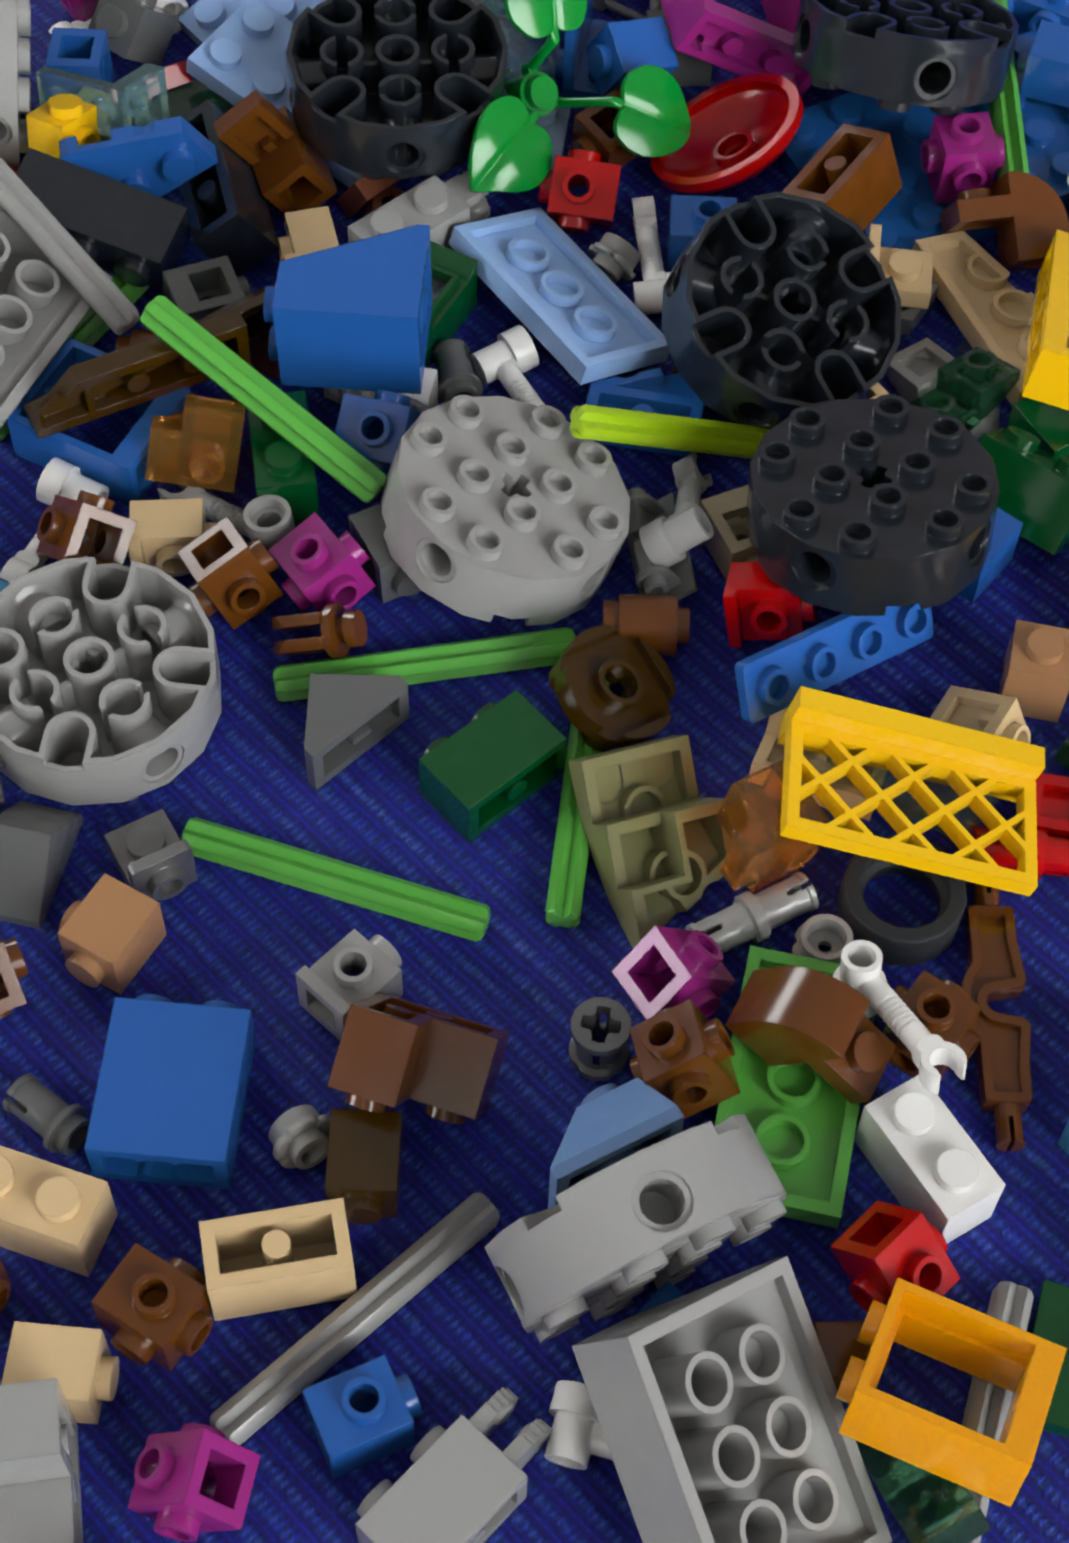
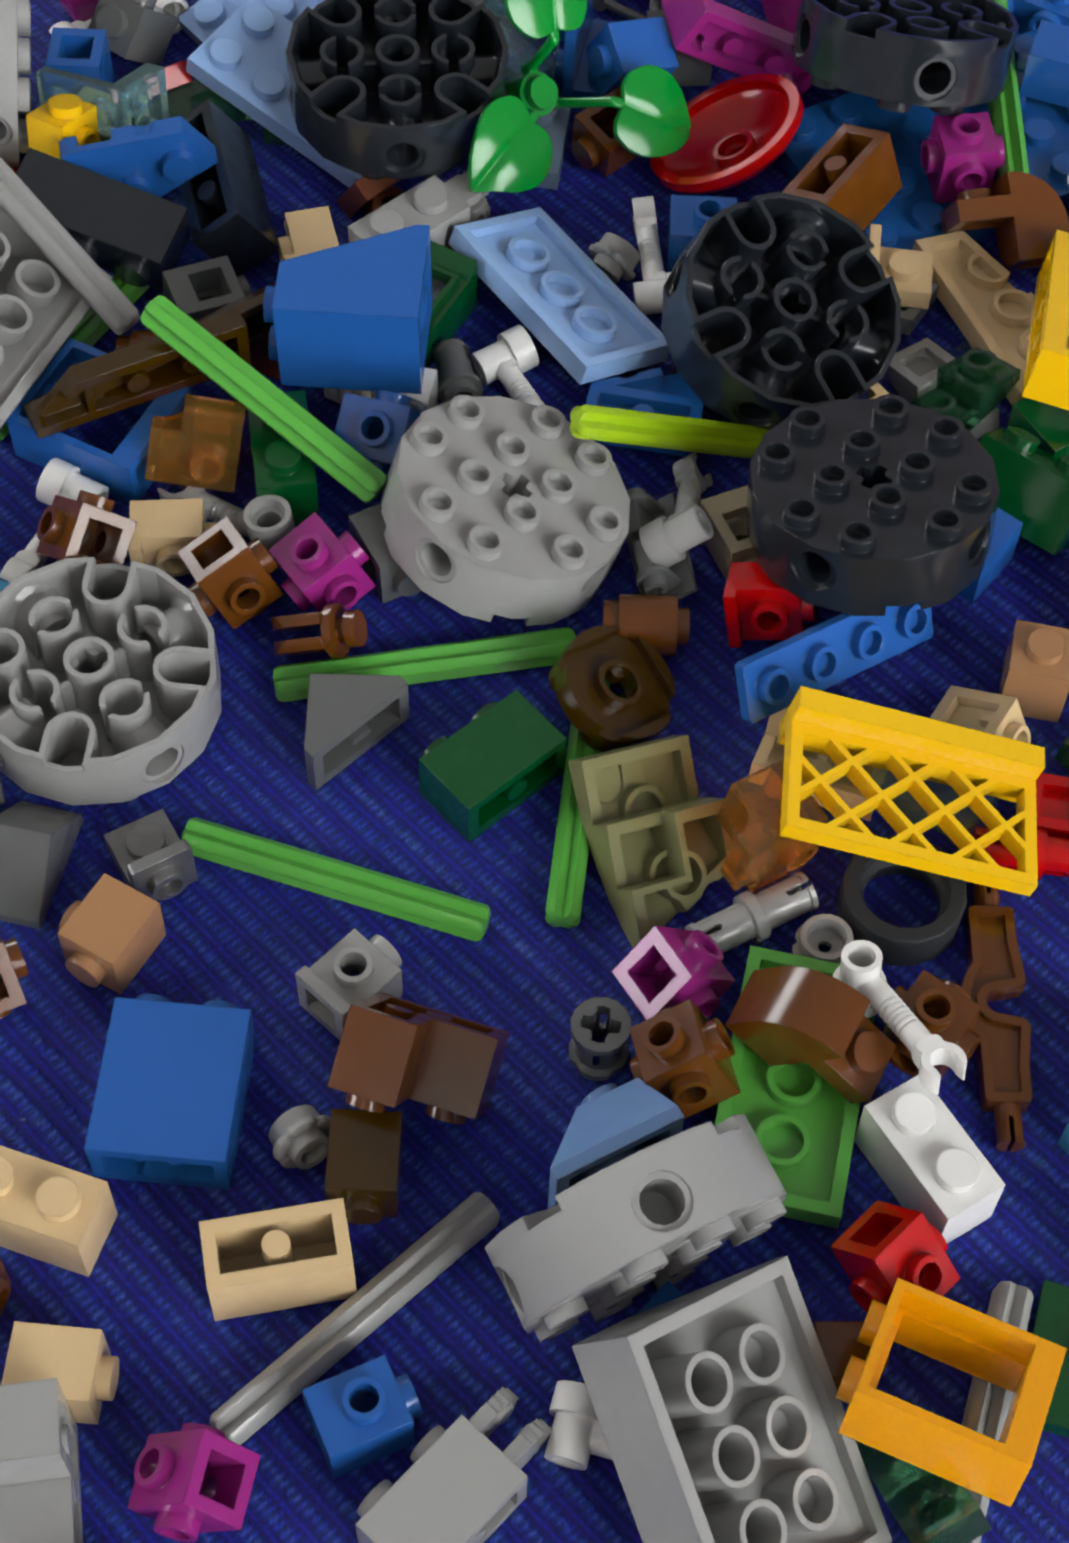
dark grey pin [2,1073,90,1156] -> none
reddish brown brick [91,1243,214,1372] -> none
reddish brown brick [213,90,338,213] -> none
red brick [538,149,622,233] -> none

